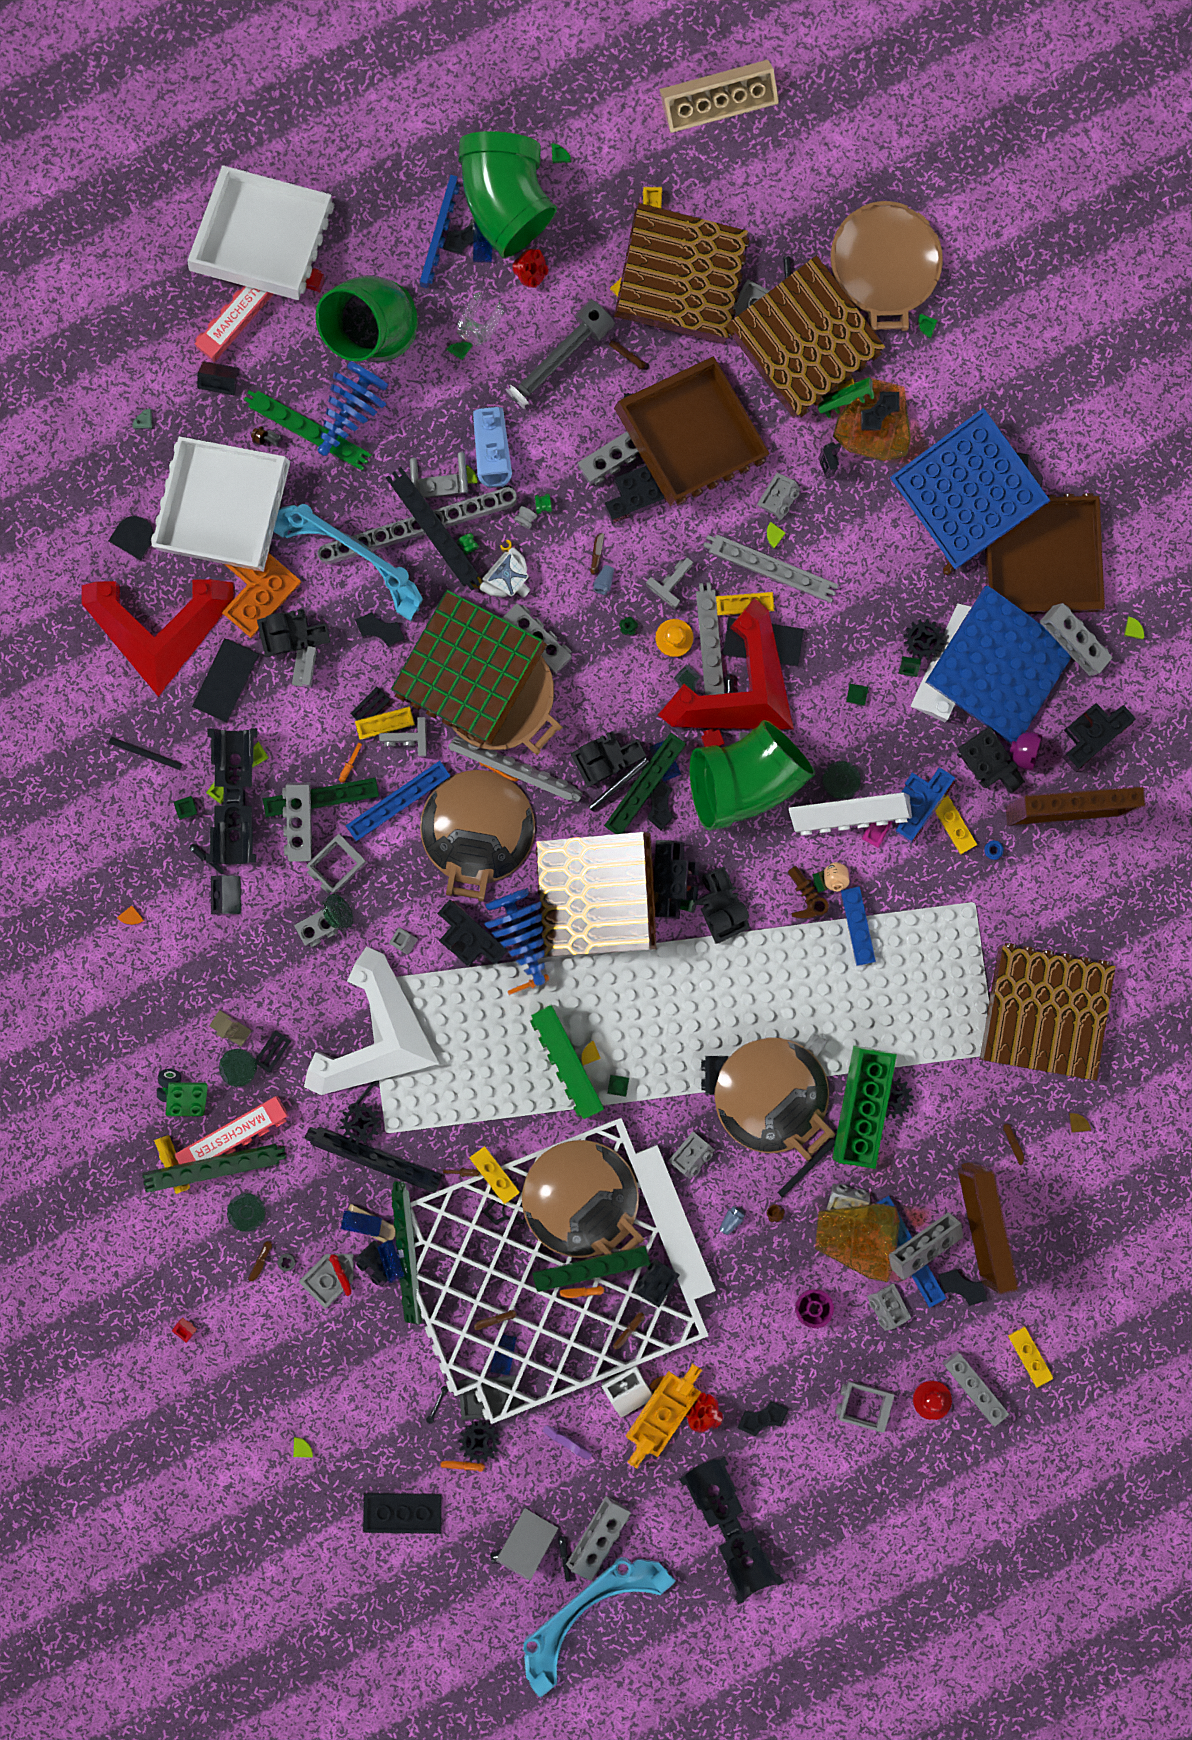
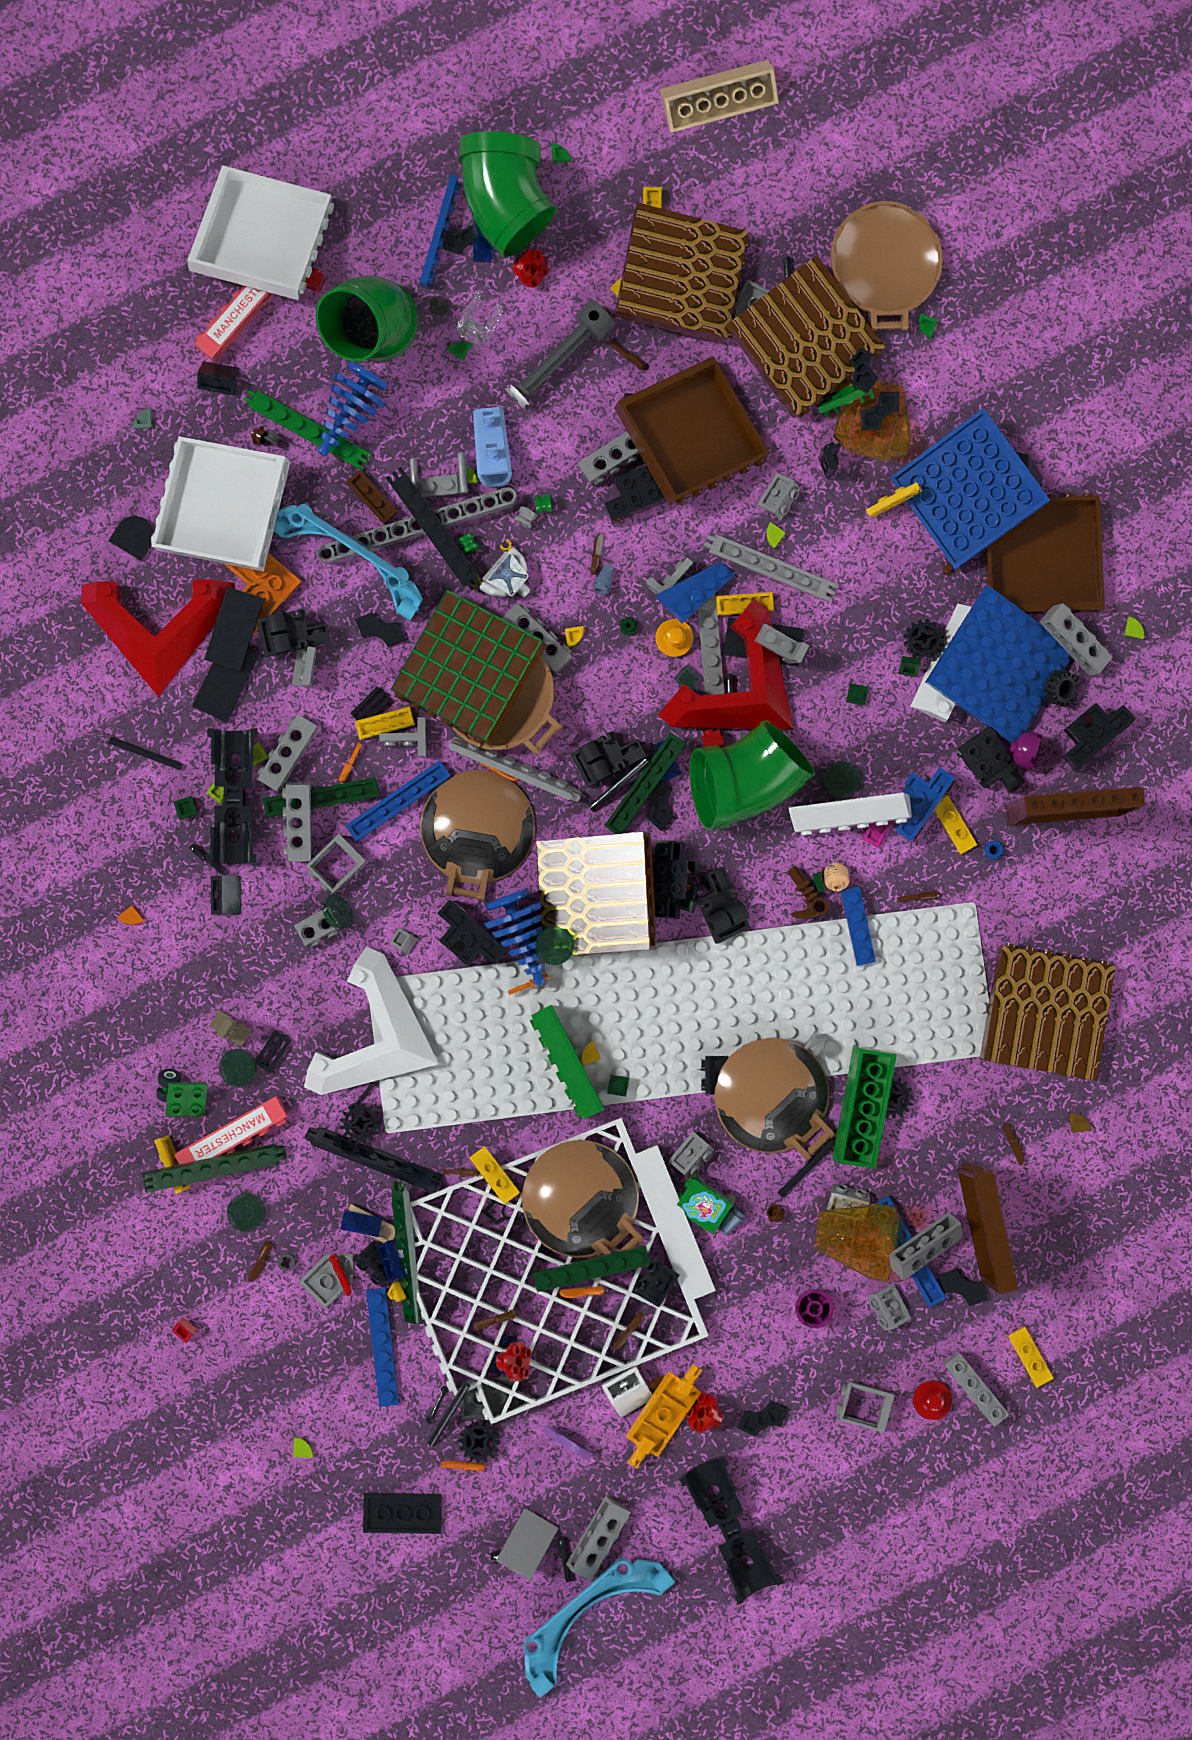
none -> black tile [204,587,265,672]
none -> light grey brick [257,714,319,793]
none -> reddish brown plate [346,470,398,525]
none -> blue plate [366,1287,399,1407]
none -> yellow tile [387,1282,406,1302]
none -> black bar [428,1382,471,1447]
none -> clear smoke tile [429,296,449,315]
none -> red plate [496,1342,532,1382]
none -> clear green tile [535,926,574,965]
none -> yellow tile [565,626,584,648]
none -> blue wing [656,562,734,624]
none -> panel [677,1173,736,1234]
none -> light grey bracket [755,624,809,663]
none -> black tile [849,348,879,393]
none -> yellow plate [866,482,923,518]
none -> reddish brown piece [896,891,940,902]
none -> black tyre [1043,670,1079,706]

